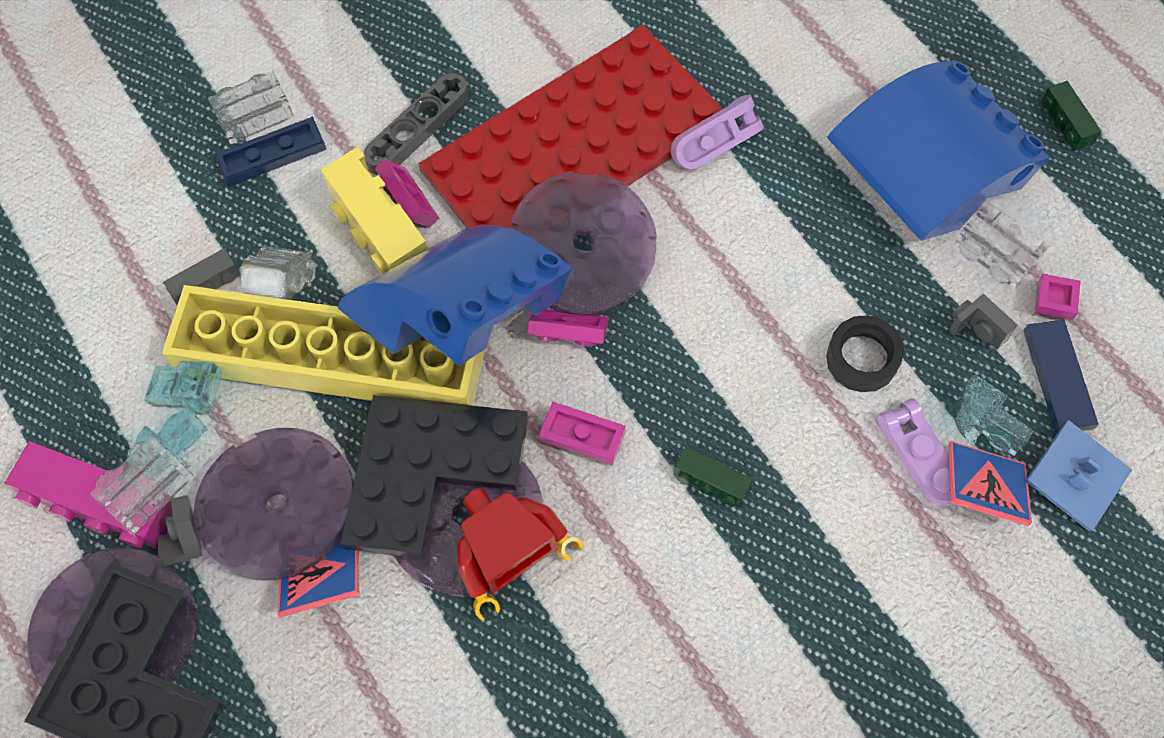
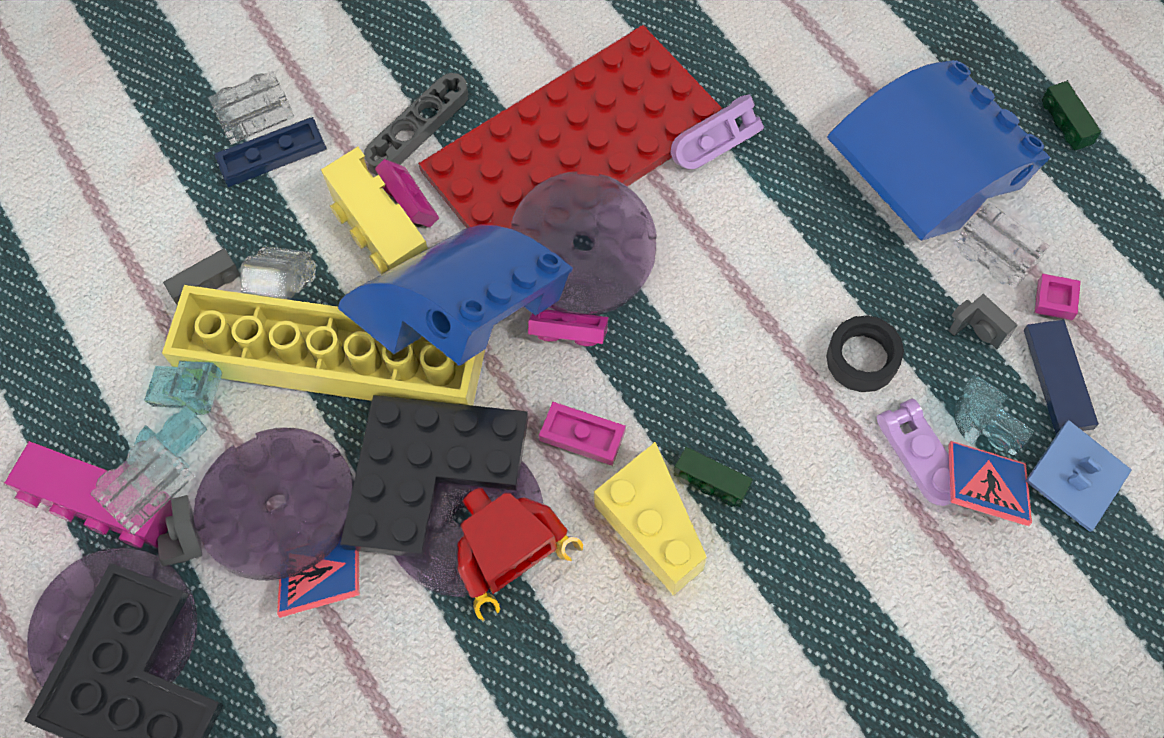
none -> light yellow wedge [594,442,707,596]

